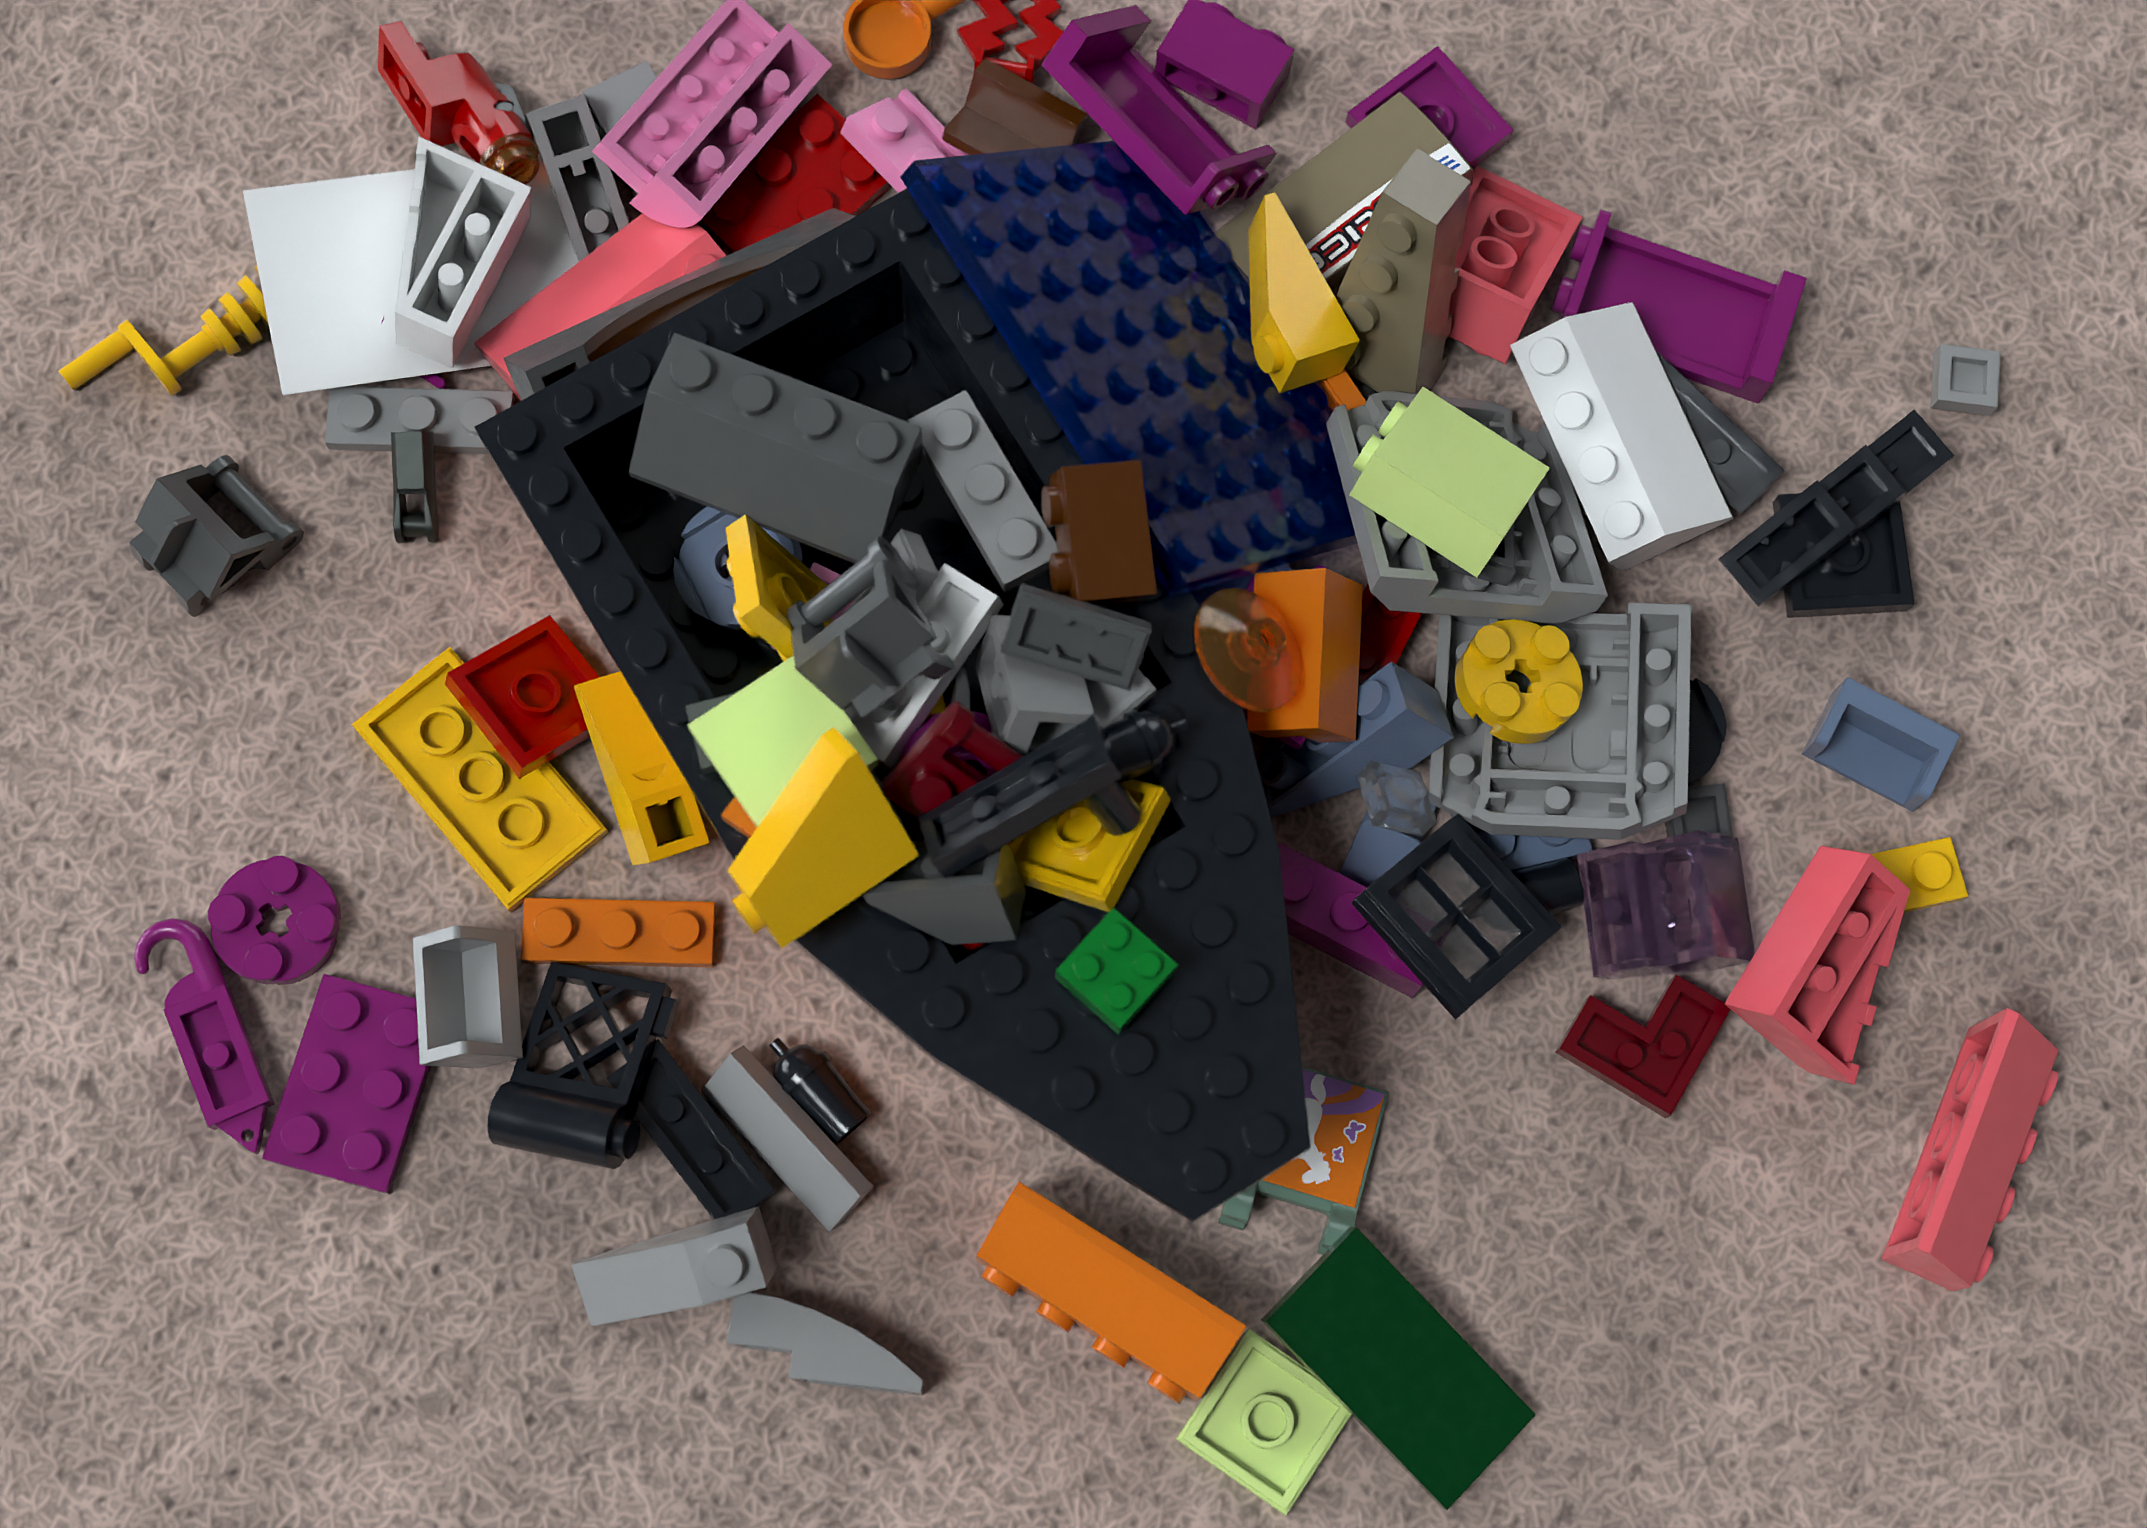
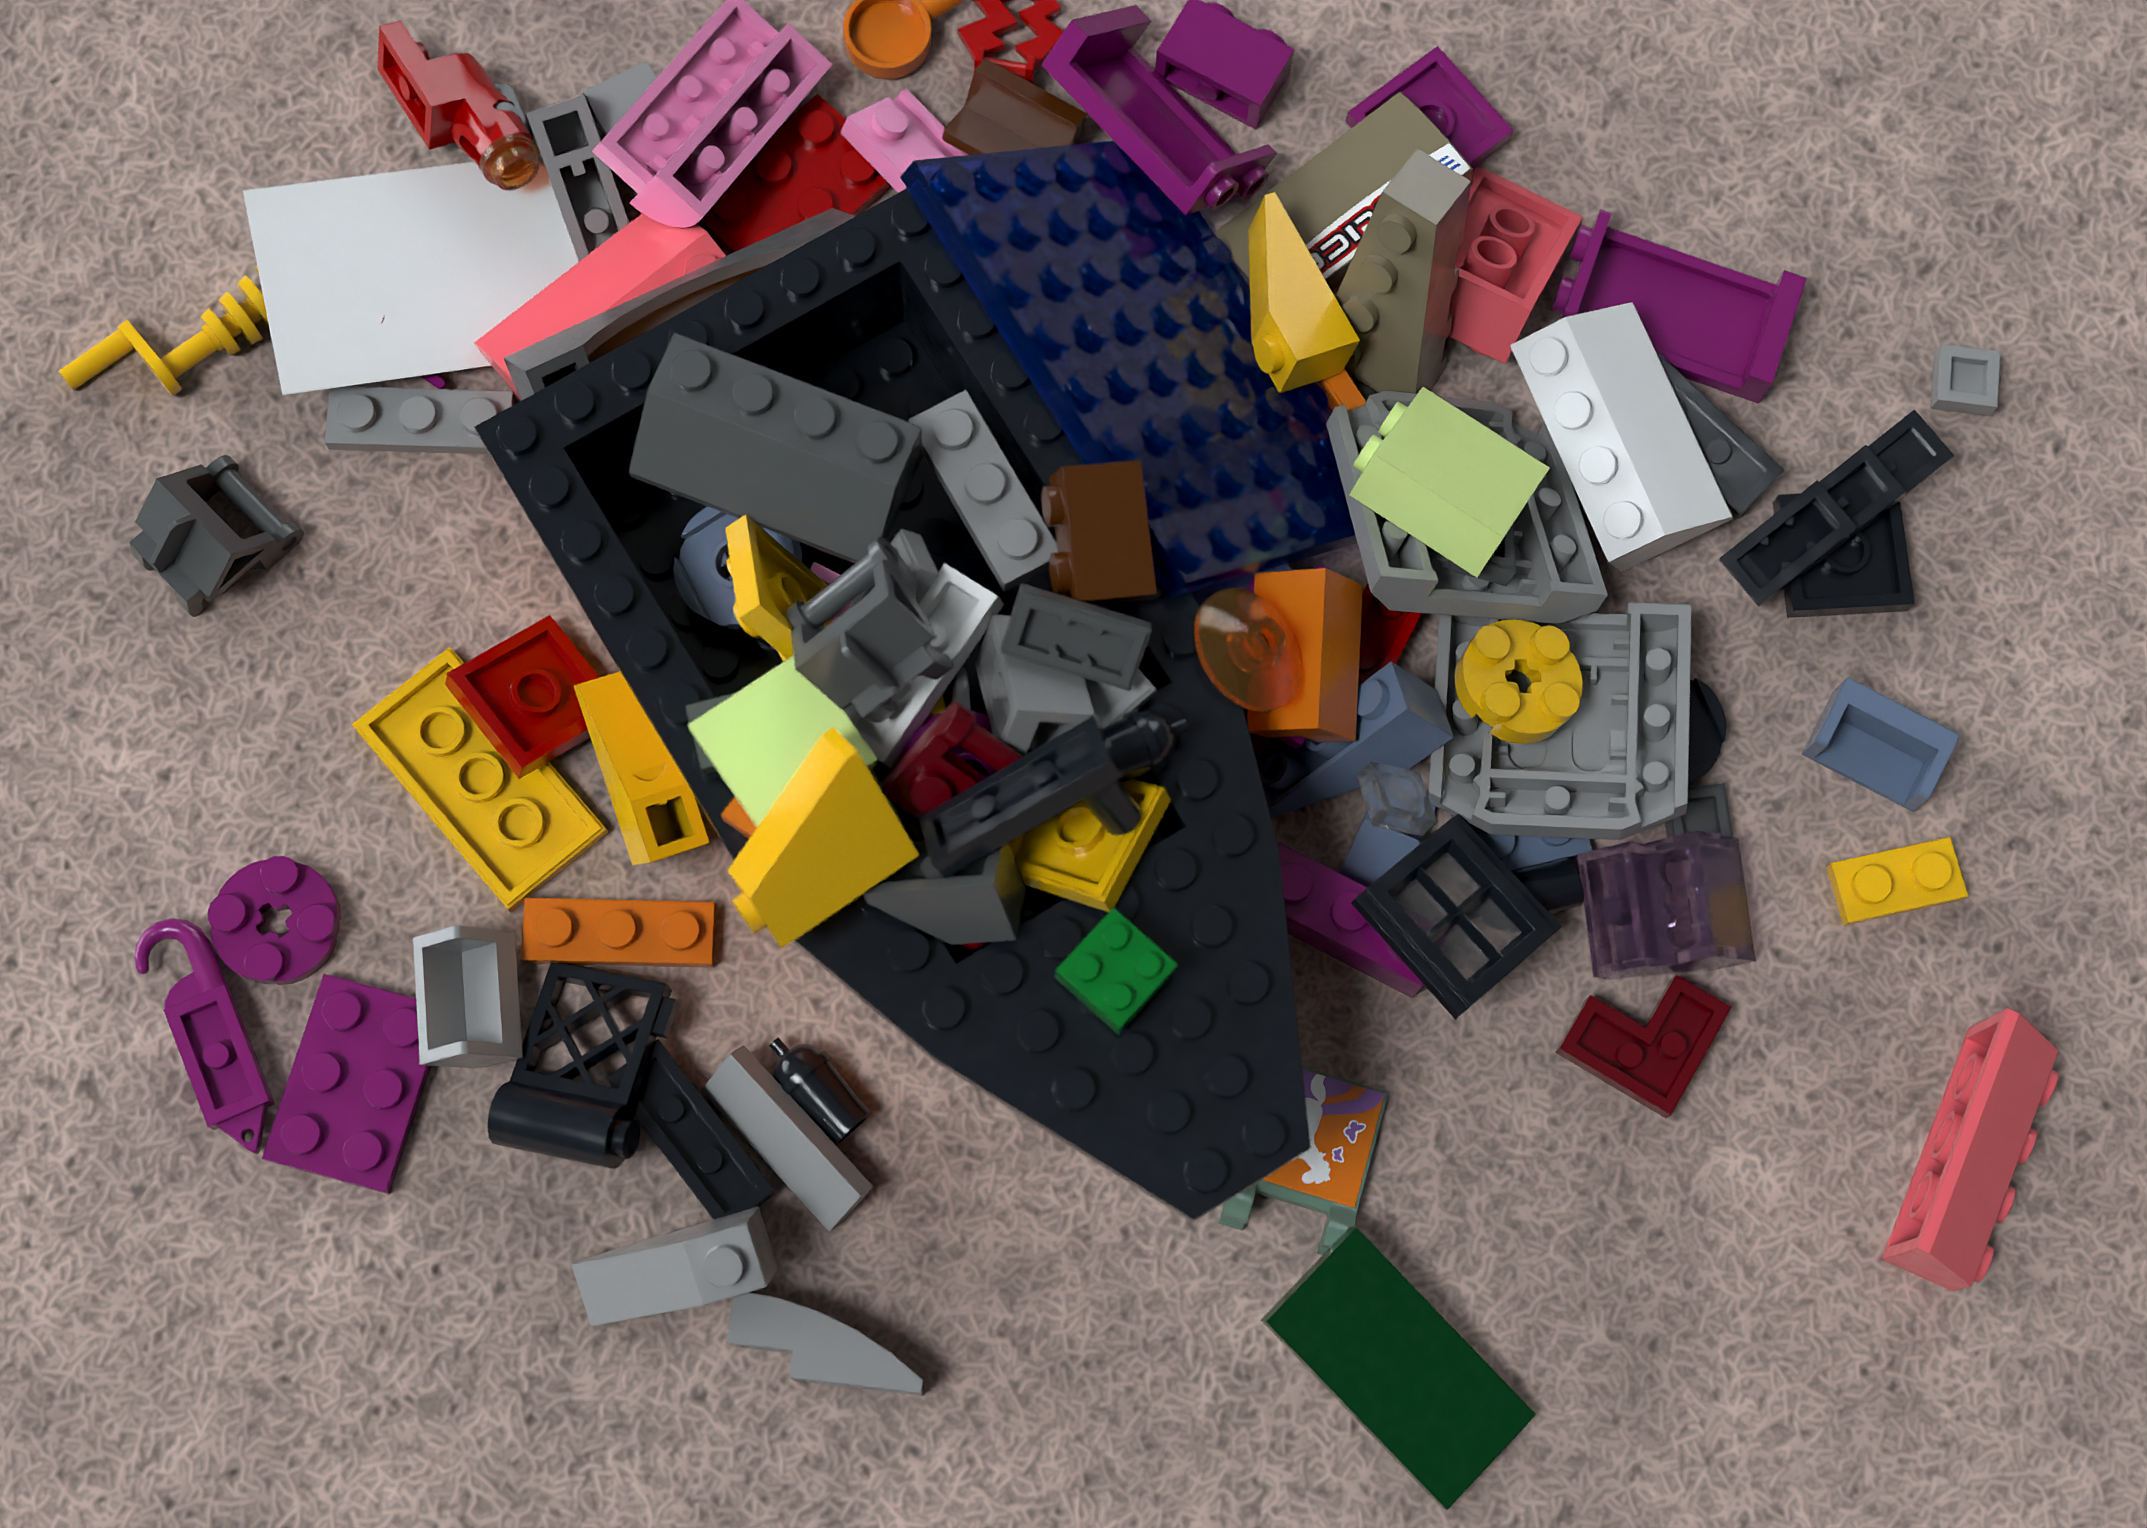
pearl dark grey bar [391,431,439,544] -> none
white wedge [395,136,532,369] -> none
orange slope [976,1181,1246,1404] -> none
yellowish green tile [1176,1329,1351,1515] -> none
coral wedge [1724,846,1910,1085] -> none

